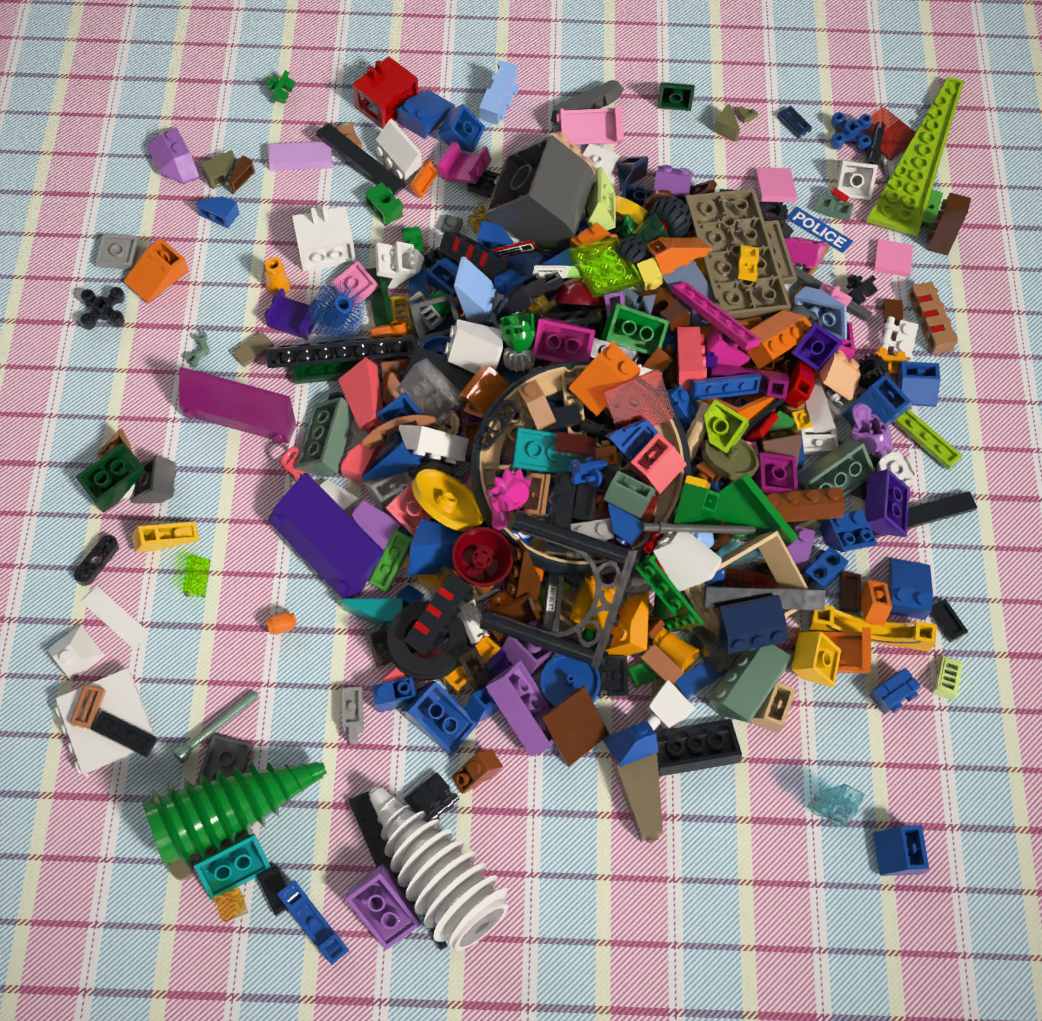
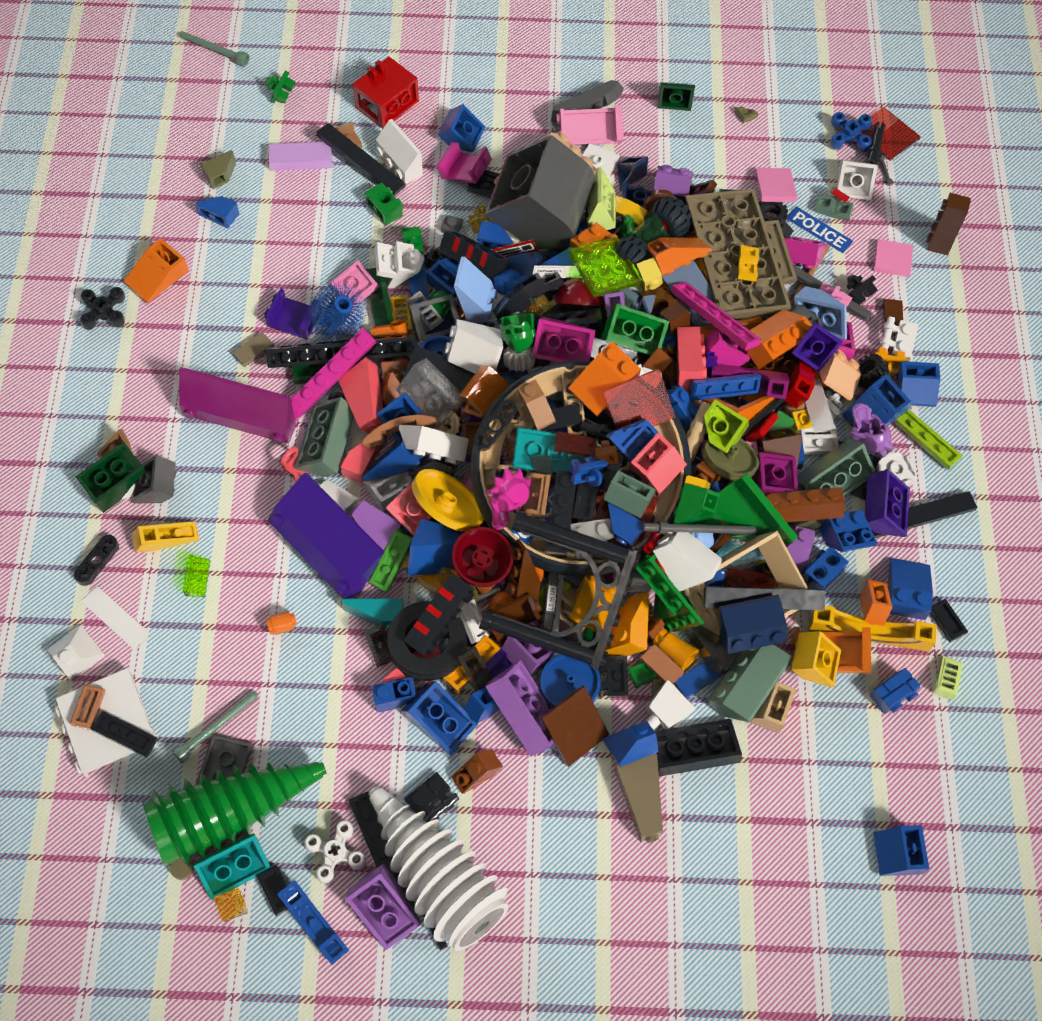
light grey plate [96,234,140,270] -> none
medium lavender wedge [147,127,200,184] -> none
sand green arm [185,331,210,367] -> none
reddish brown slope [227,155,255,194] -> none
light orange plant [264,257,291,295] -> none
white piece [292,206,356,272] -> none
light grey hinge [341,686,364,745] -> none
blue slope [396,584,425,607] -> none
blue slope [397,90,456,139] -> none
orange tile [409,161,439,198] -> none
light blue wedge [479,60,519,125] -> none
olive slope [713,104,740,142] -> none
dark blue tile [777,106,812,139] -> none
clear light blue slope [807,784,865,827] -> none
reddish brown tile [839,572,861,613] -> none
lime wing [866,76,964,237] -> none
medium nougat brick [907,281,958,355] -> none
bright green piece [921,190,943,228] -> none
none -> sand green piece [179,31,250,67]
none -> dark pink plate [291,328,377,421]
none -> white gear [304,820,366,884]
none -> clear smoke tile [530,456,553,477]

